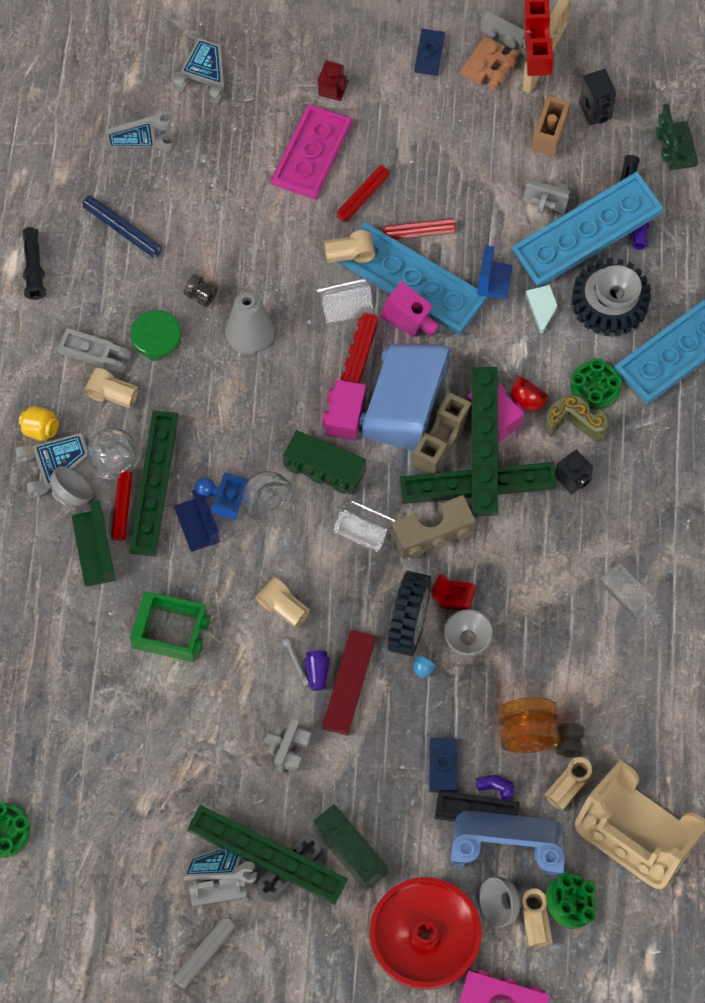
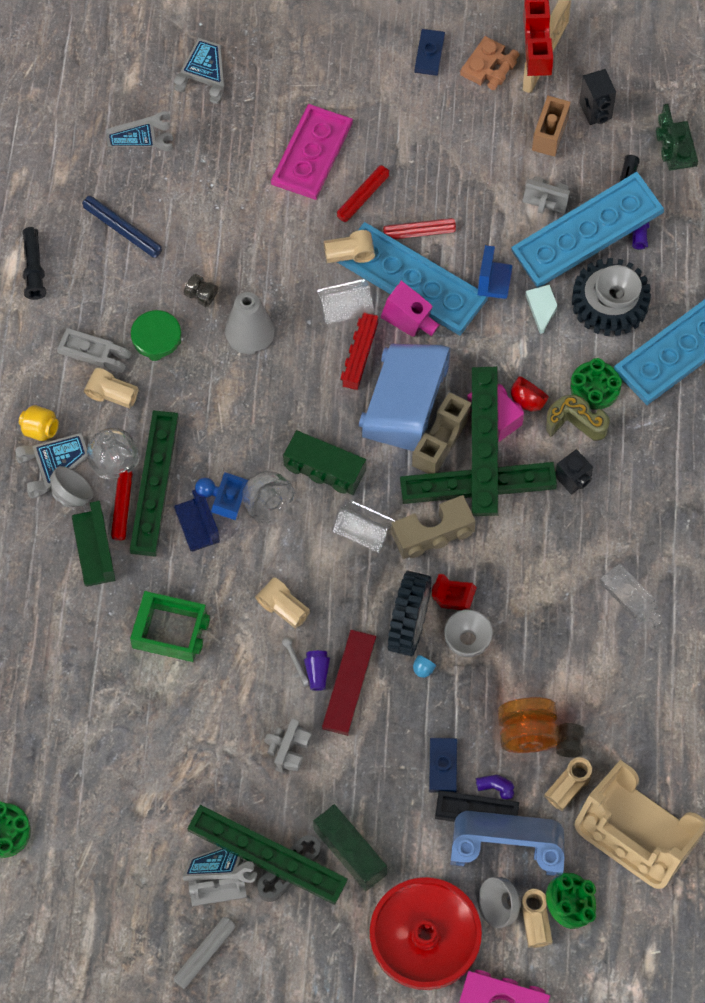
dark red brick [318,60,349,101] -> none
dark pink brick [322,380,366,441] -> none
light grey hinge [480,11,526,58] -> none

